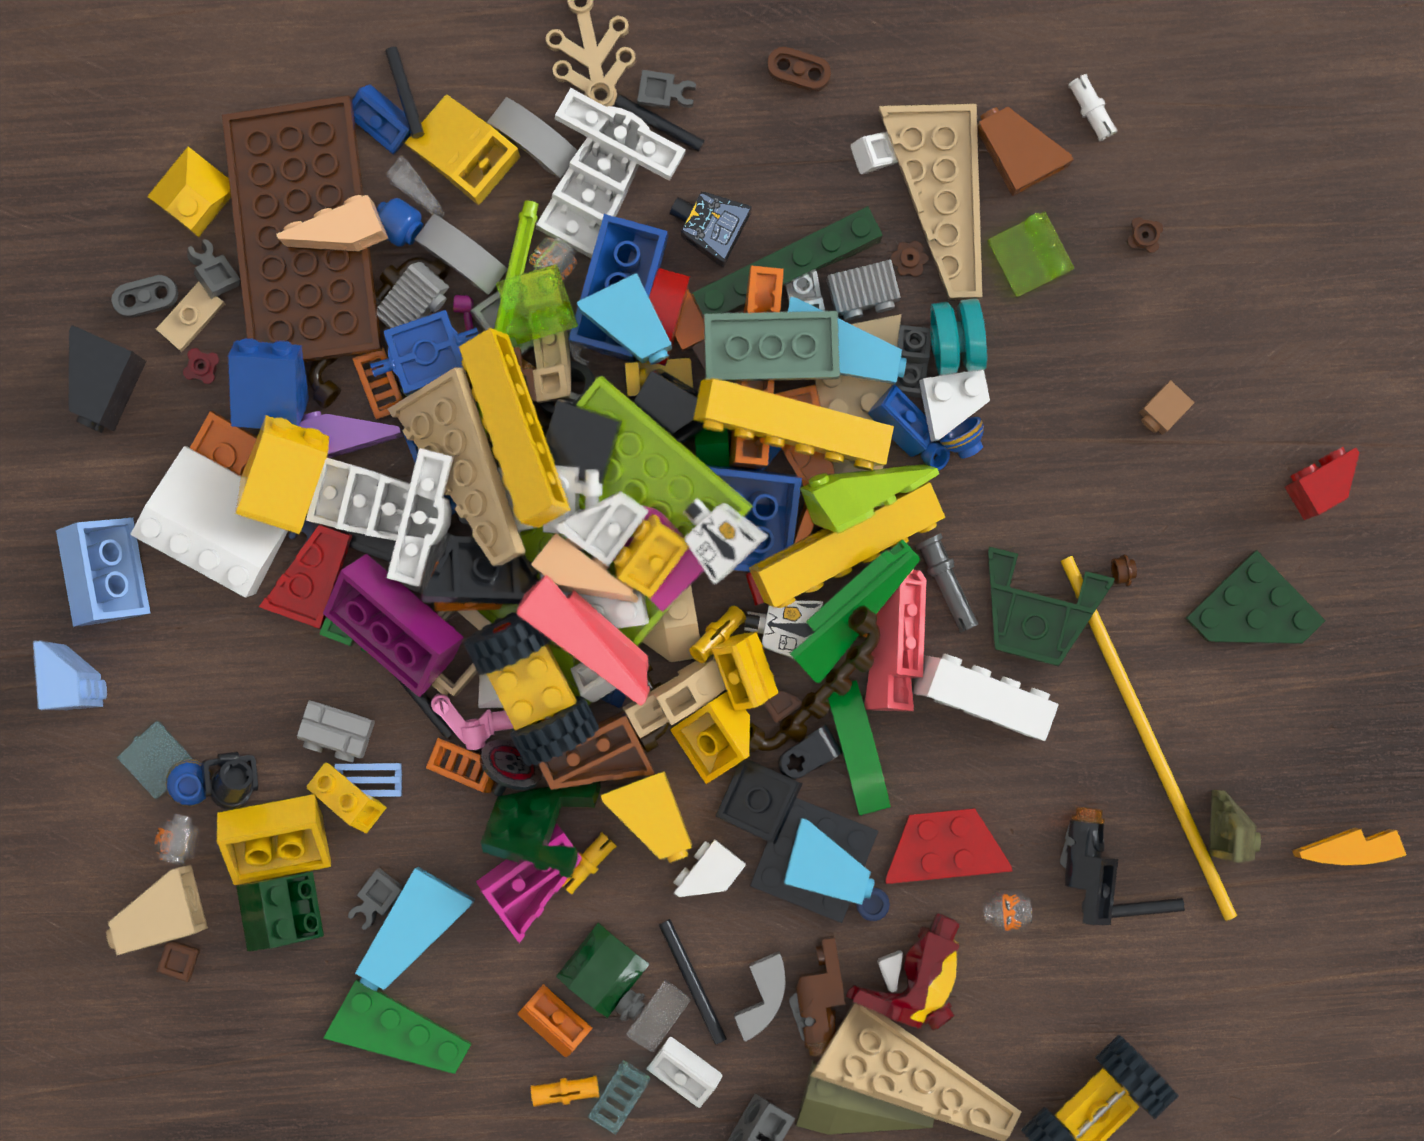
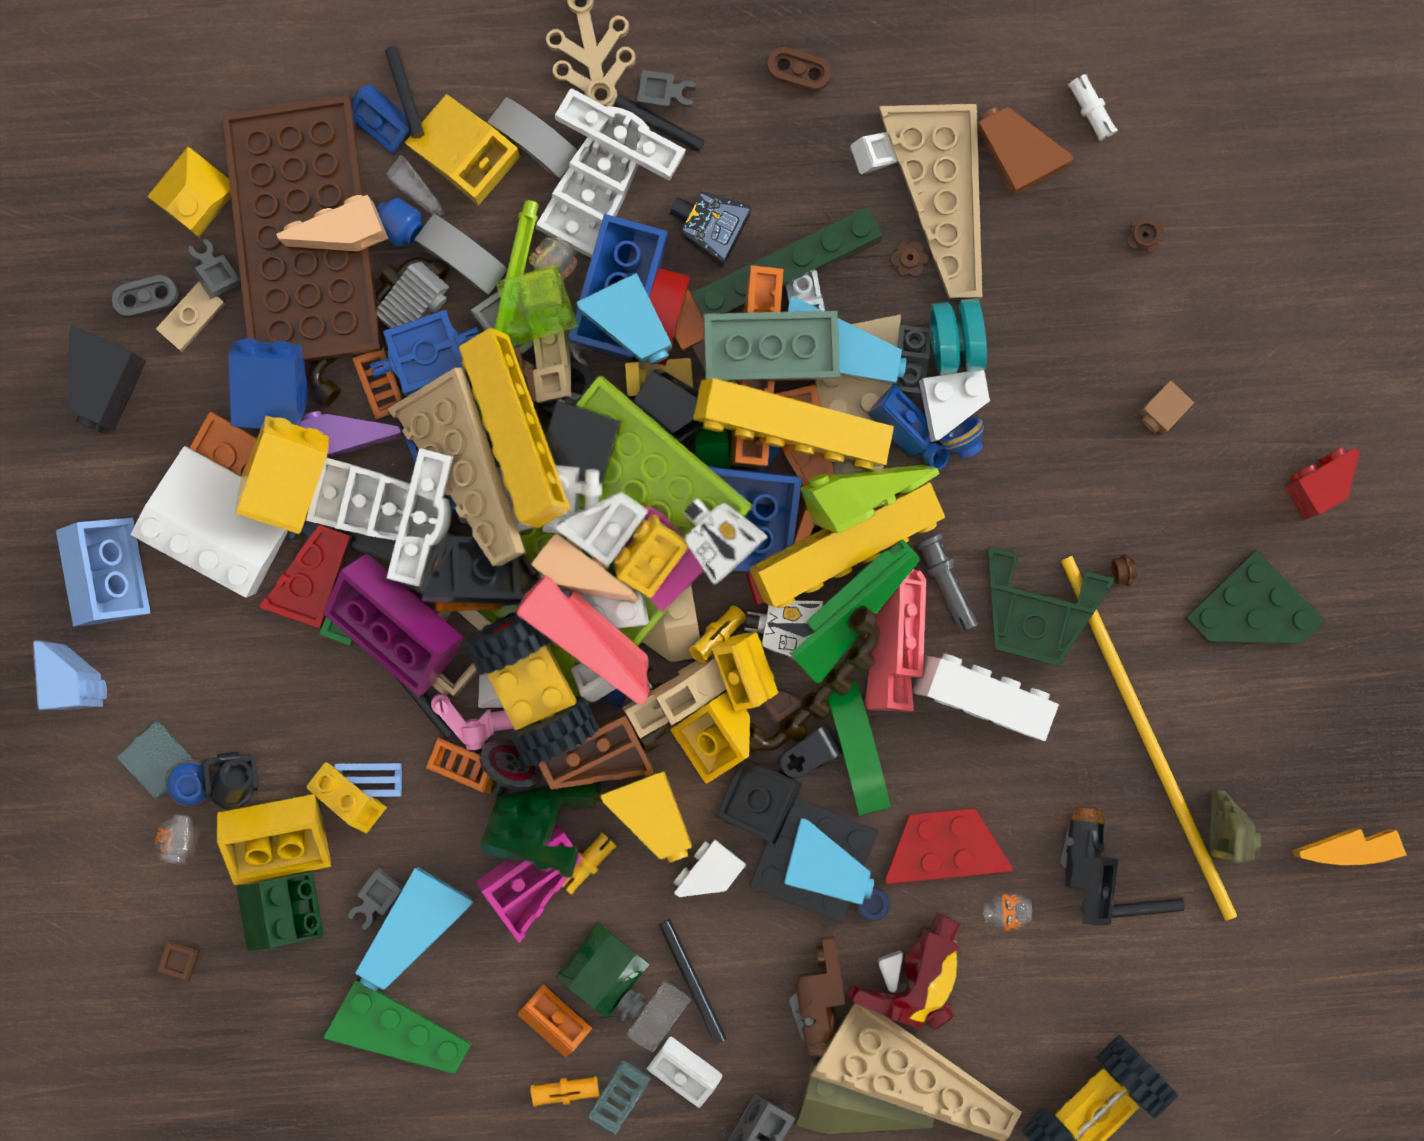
tan slope [106,865,208,955] -> none
dark red plate [183,348,220,384] -> none
light grey brick [297,700,375,763] -> none
magenta hand [453,295,474,331] -> none
light grey brick [734,951,785,1041] -> none
light grey brick [827,260,901,320] -> none
clear neon green hinge [987,211,1075,298] -> none

